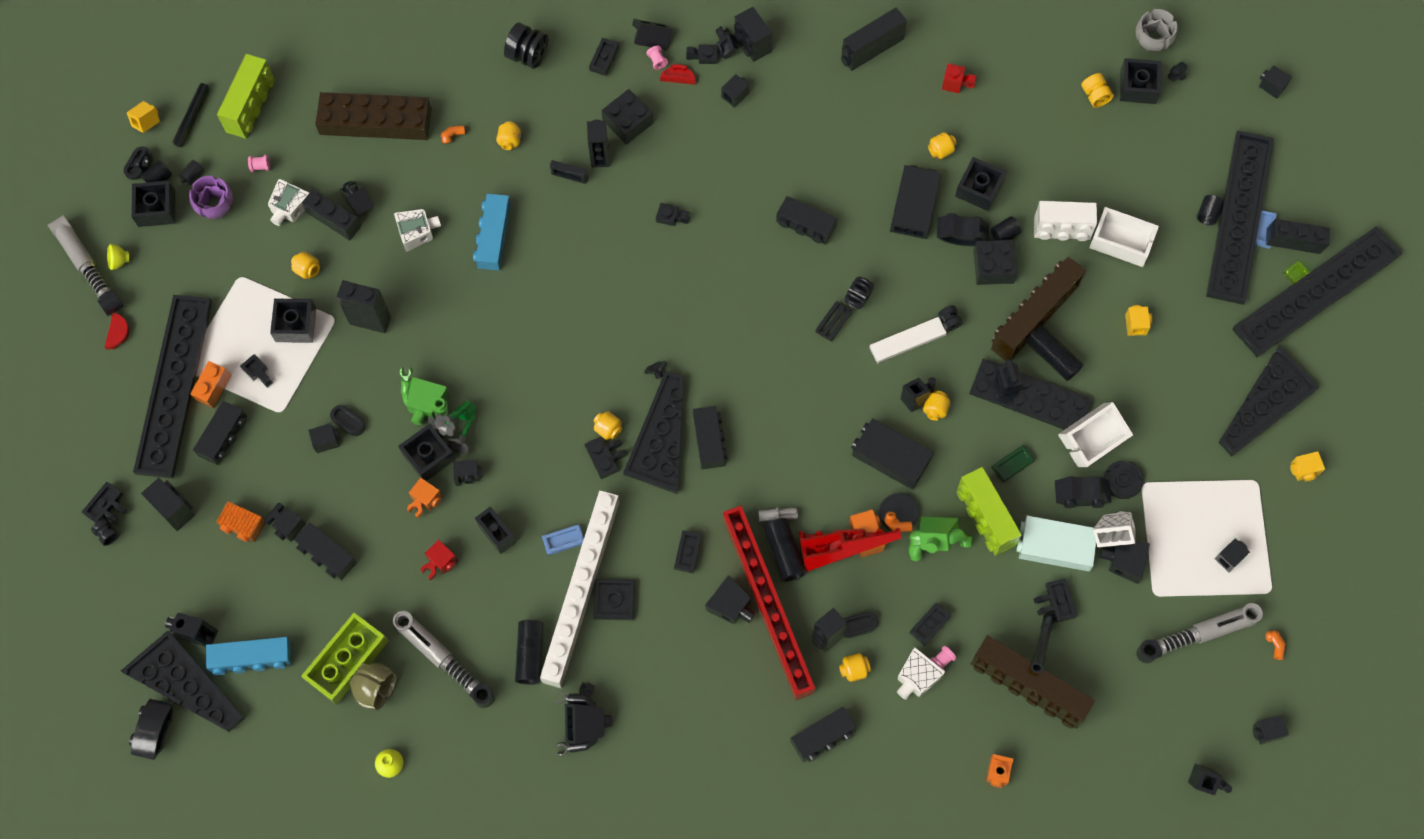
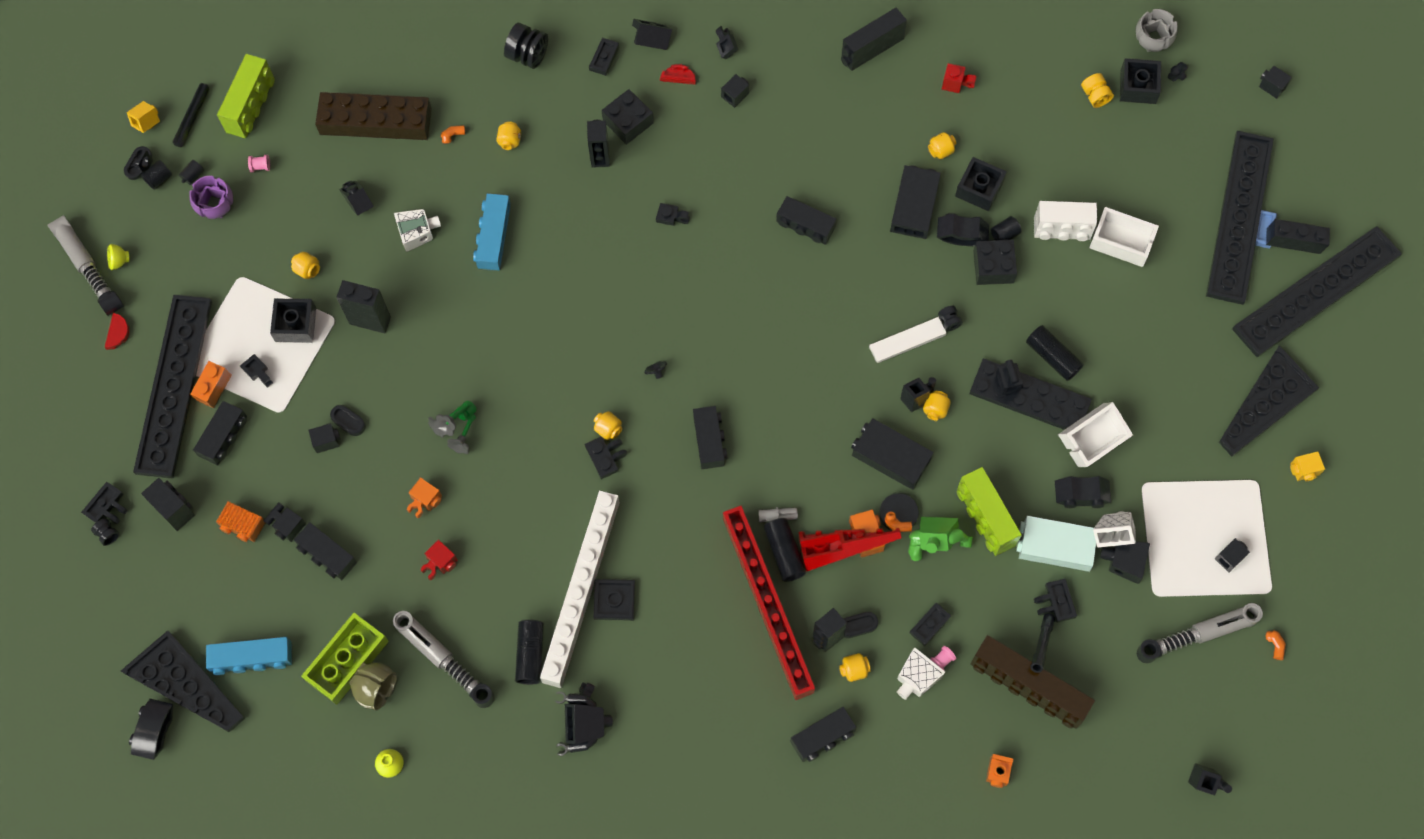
black brick [131,181,175,227] -> none
black torso [165,613,218,647] -> none
white torso [268,179,309,226] -> none
black brick [302,189,361,241] -> none
black brick [398,423,456,481] -> none
bright green torso [399,367,449,426] -> none
black brick [453,460,483,486] -> none
black brick [475,506,516,554] -> none
medium blue tile [542,524,584,556] -> none
black tile [550,160,588,184] -> none
black wing [623,370,684,494] -> none
bright pink bush [646,46,668,70] -> none
black plate [674,530,702,573] -> none
black plate [686,45,717,64] -> none
black torso [705,575,756,624] -> none
black brick [734,7,772,62] -> none
black tile [815,301,852,342] -> none
black gear [845,276,873,309] -> none
dark brown brick [991,257,1086,361] -> none
dark green tile [991,445,1035,483] -> none
black tile [1104,461,1144,499] -> none
yellow brick [1125,305,1152,336] -> none
black piece [1196,195,1224,225] -> none
black brick [1253,715,1289,745] -> none
clear neon green tile [1283,261,1310,284] -> none

